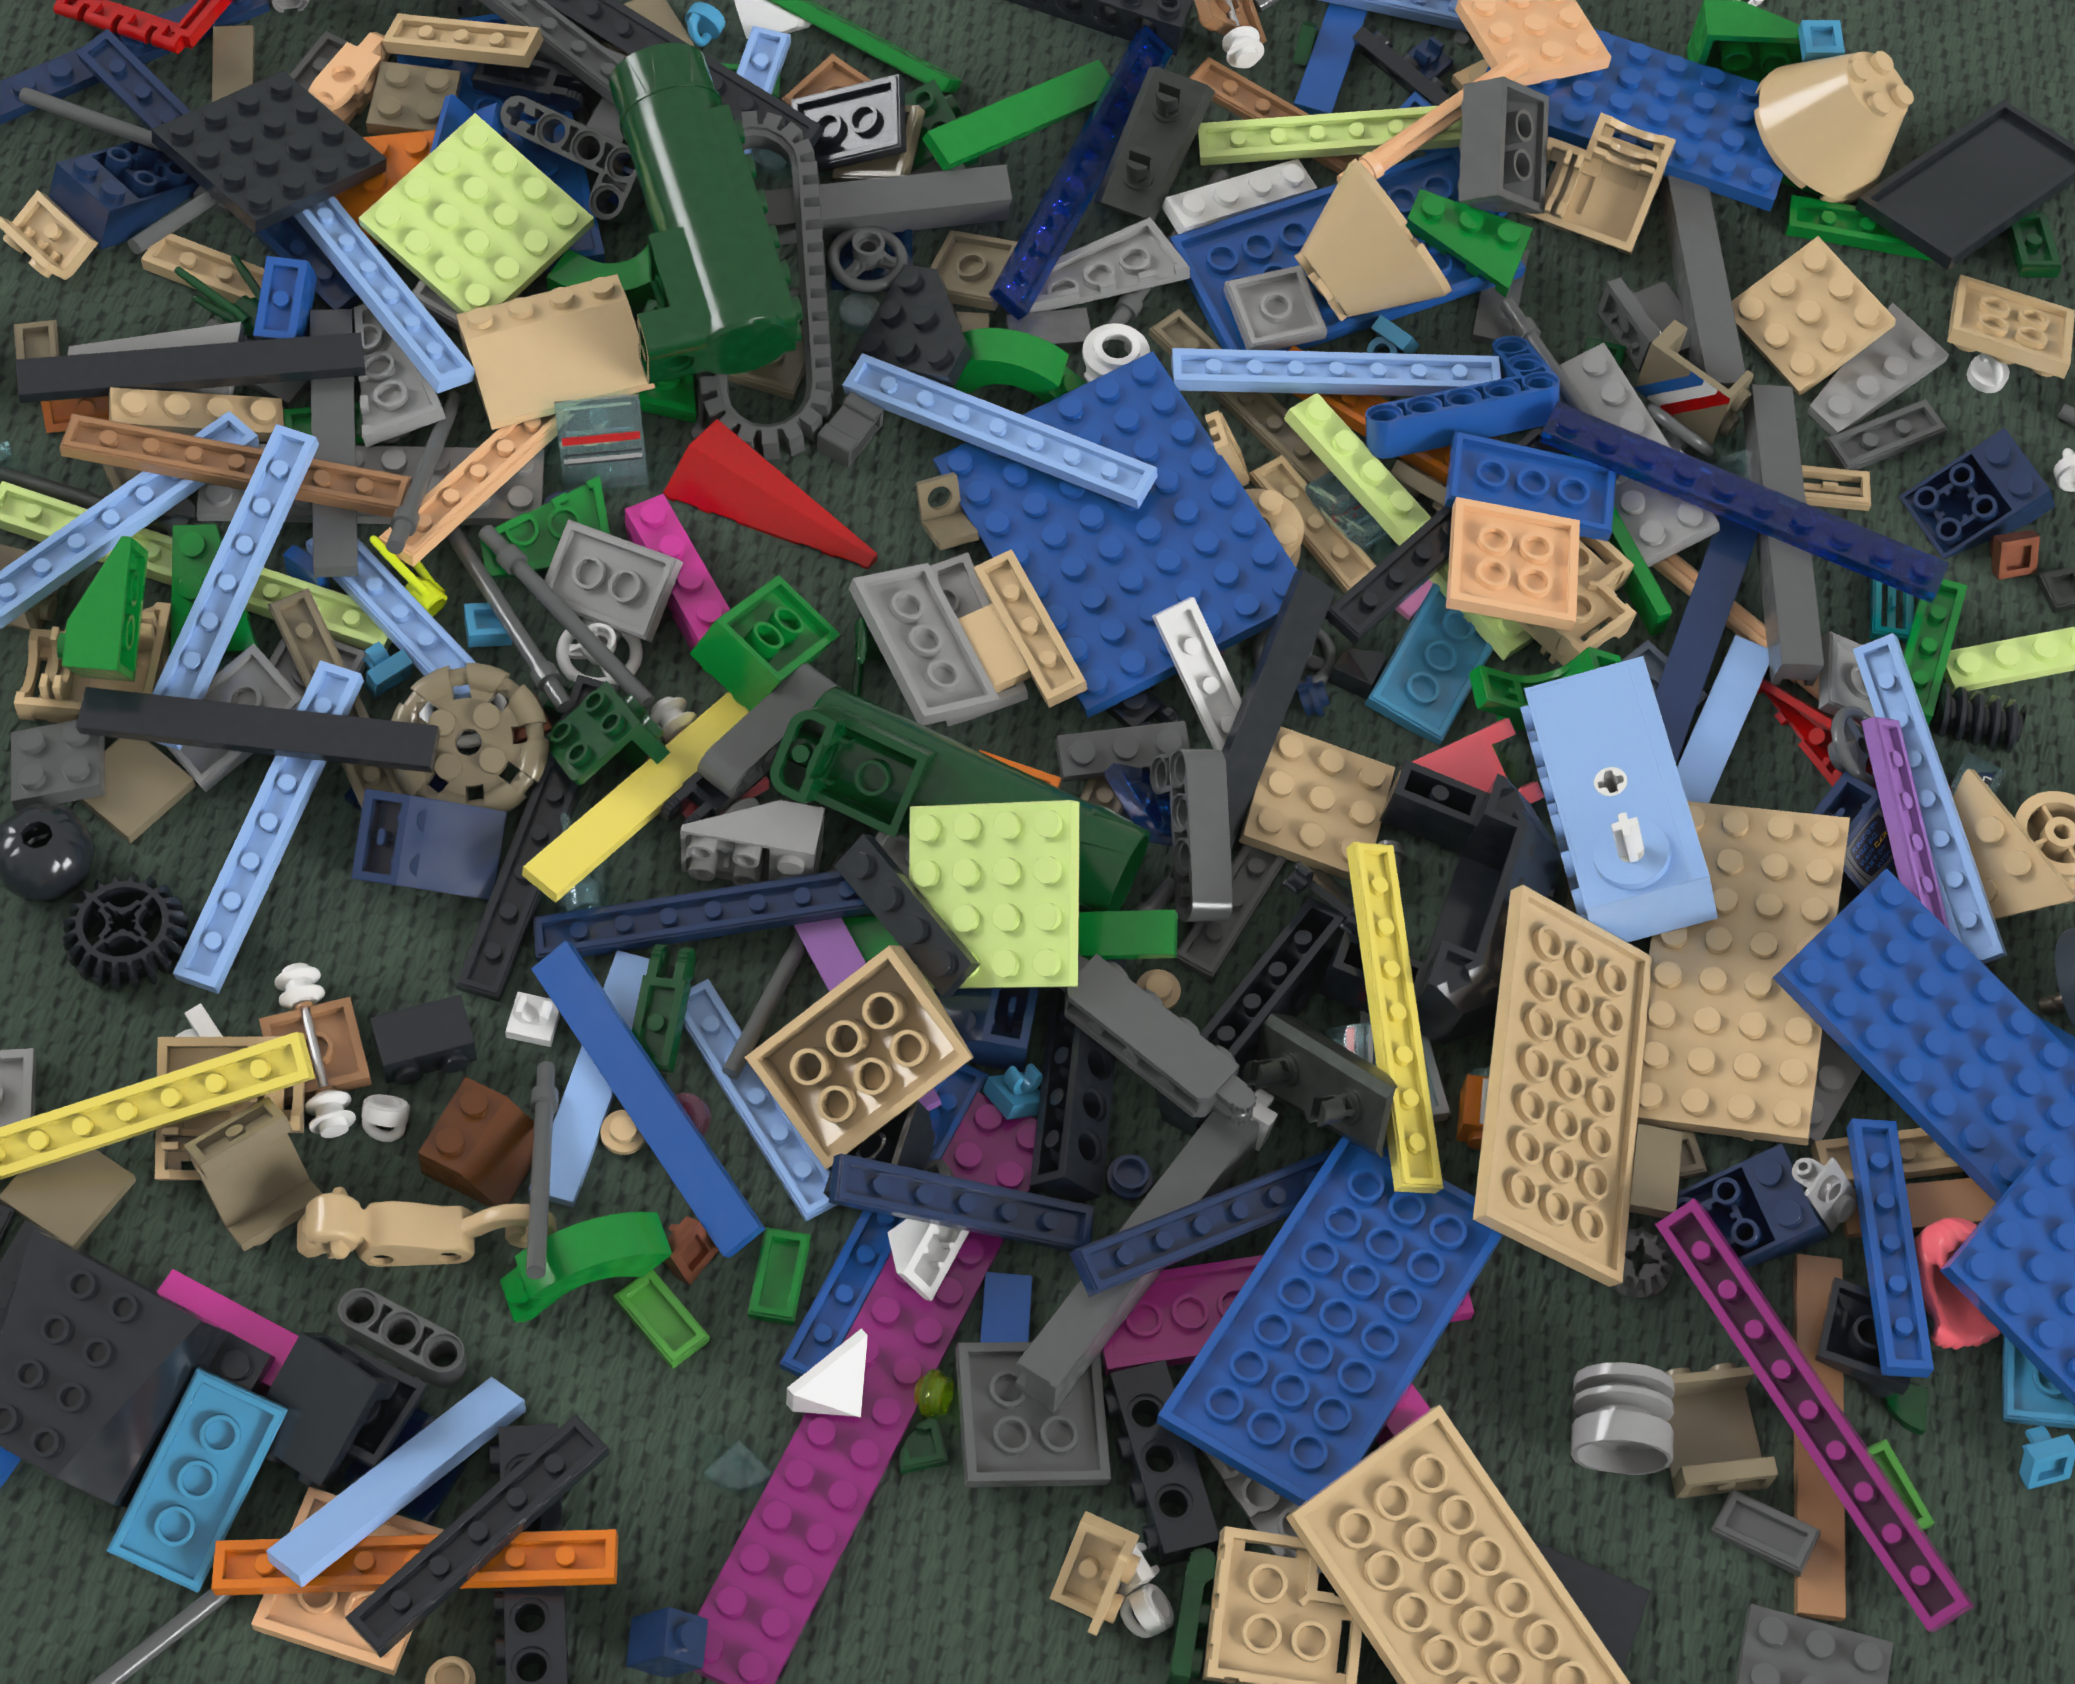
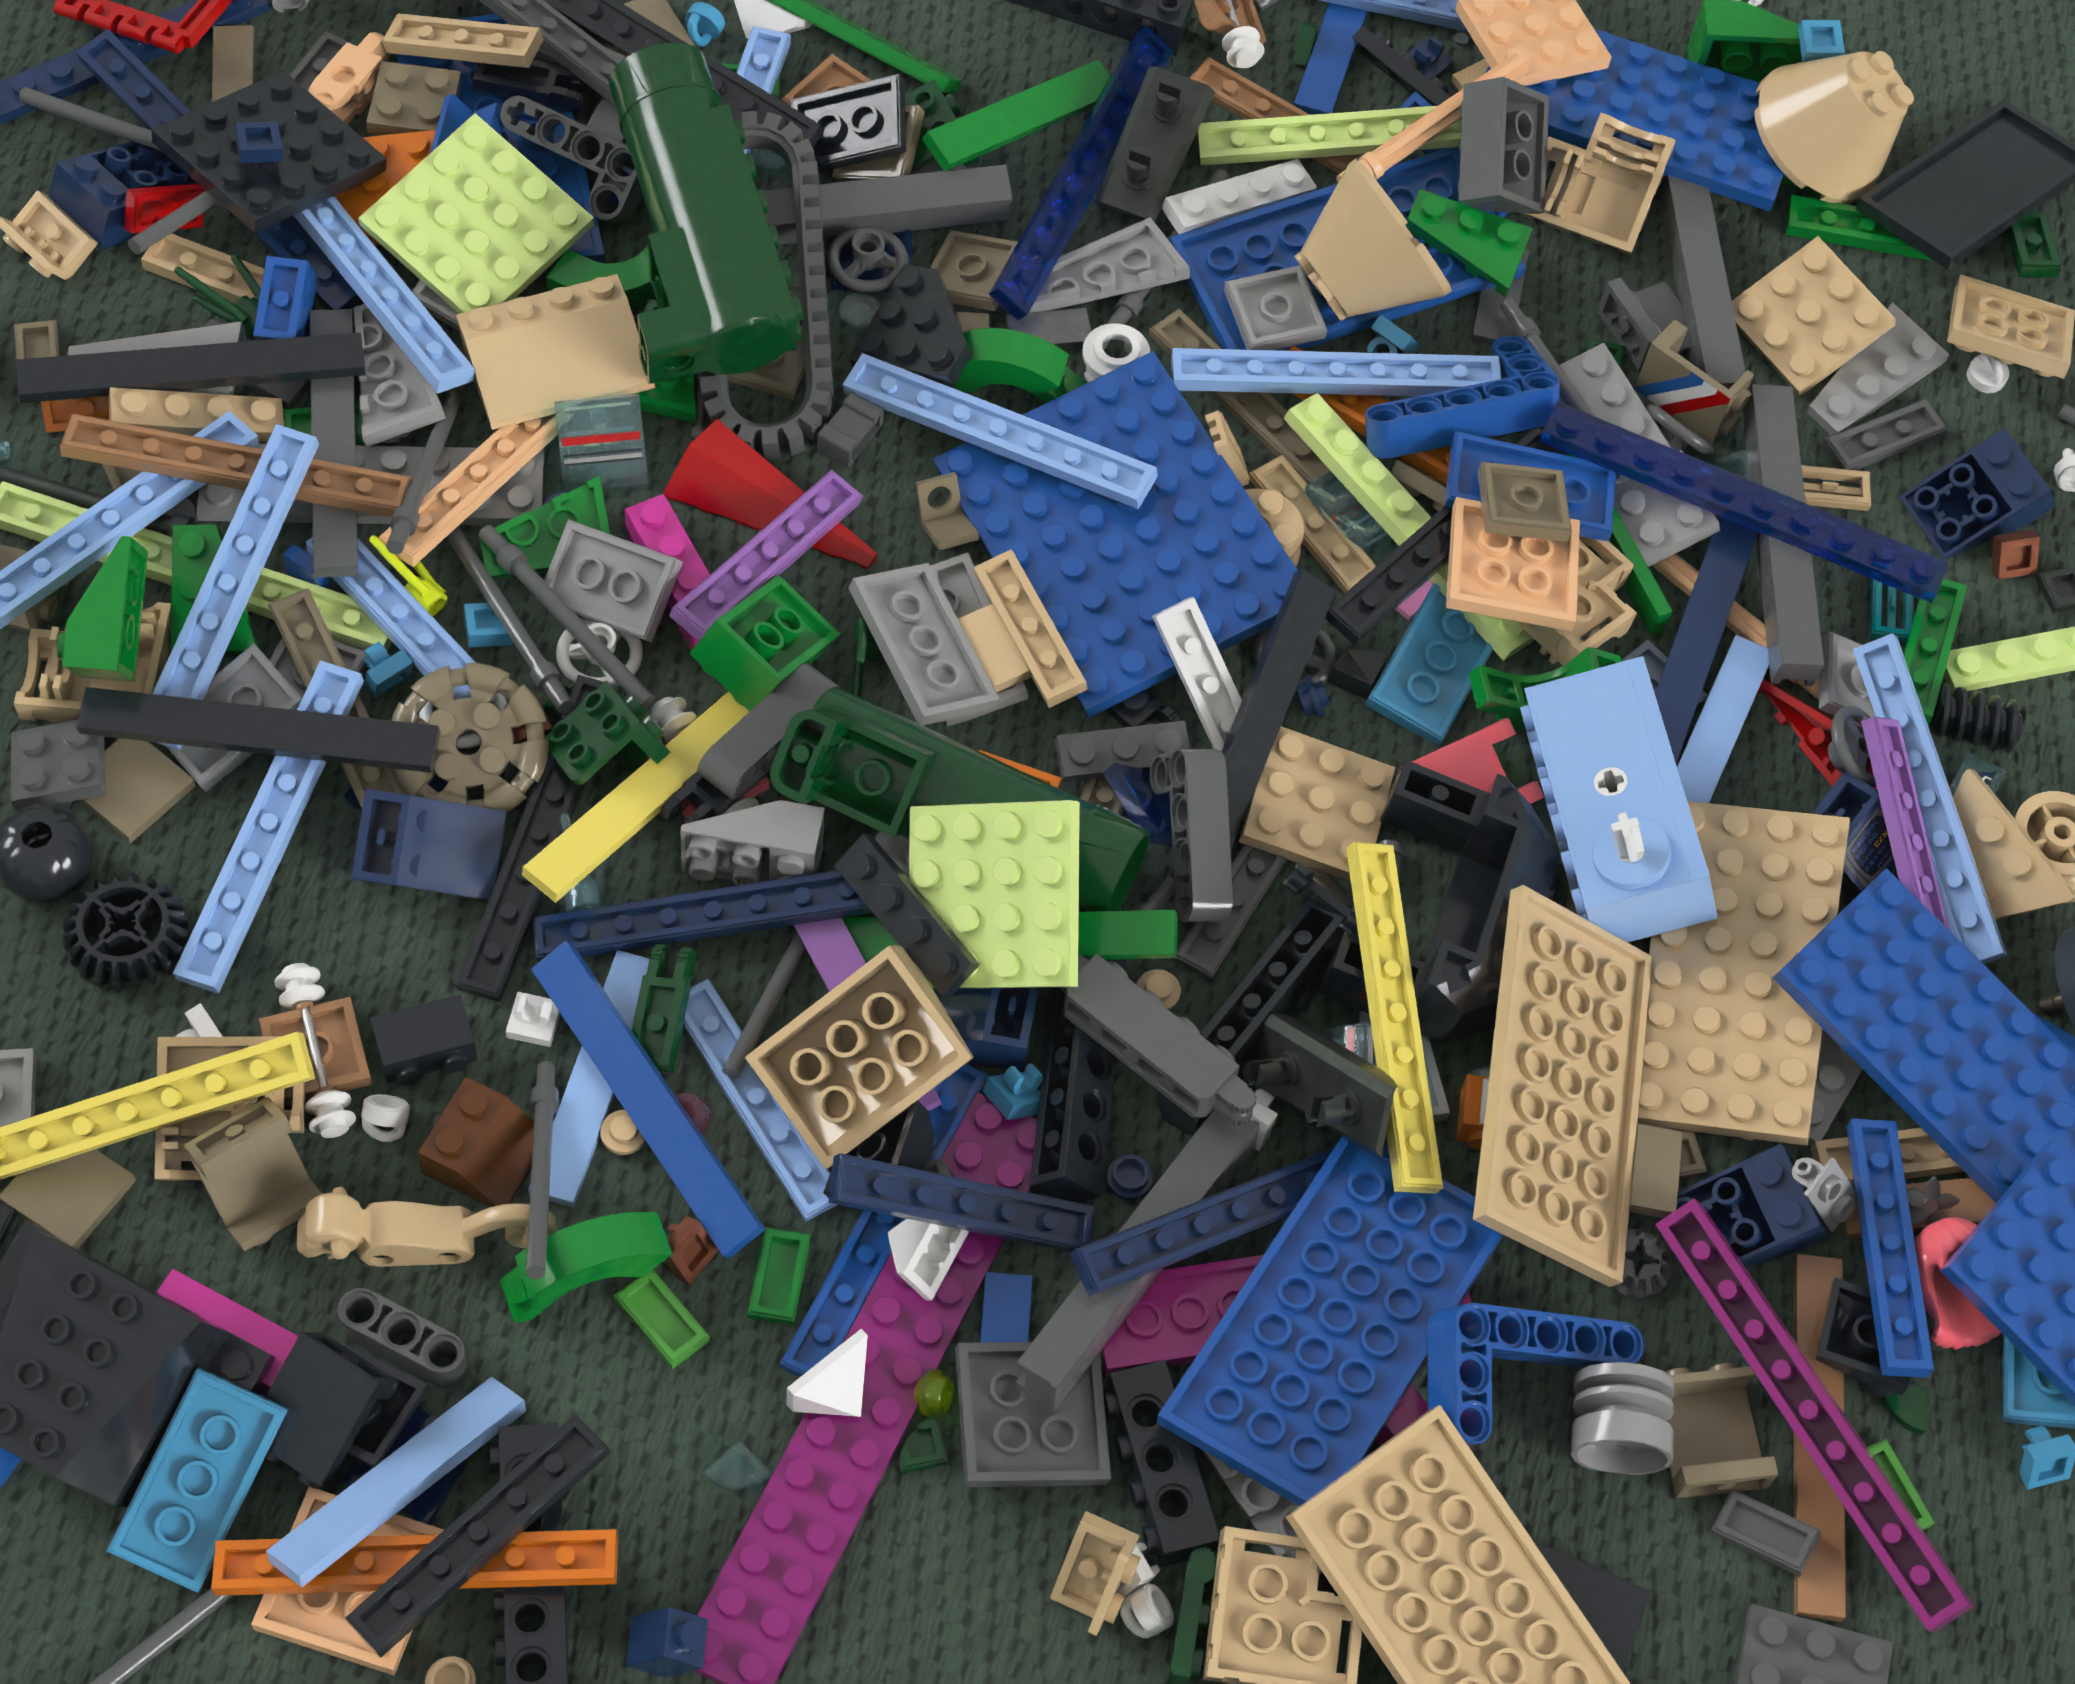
none -> red plate [124,184,206,233]
none -> dark blue plate [235,121,283,163]
none -> medium lavender tile [669,470,863,641]
none -> blue beam [1427,1303,1644,1445]
none -> dark tan tile [1477,462,1572,542]
none -> dark grey plant [1907,1175,1960,1225]

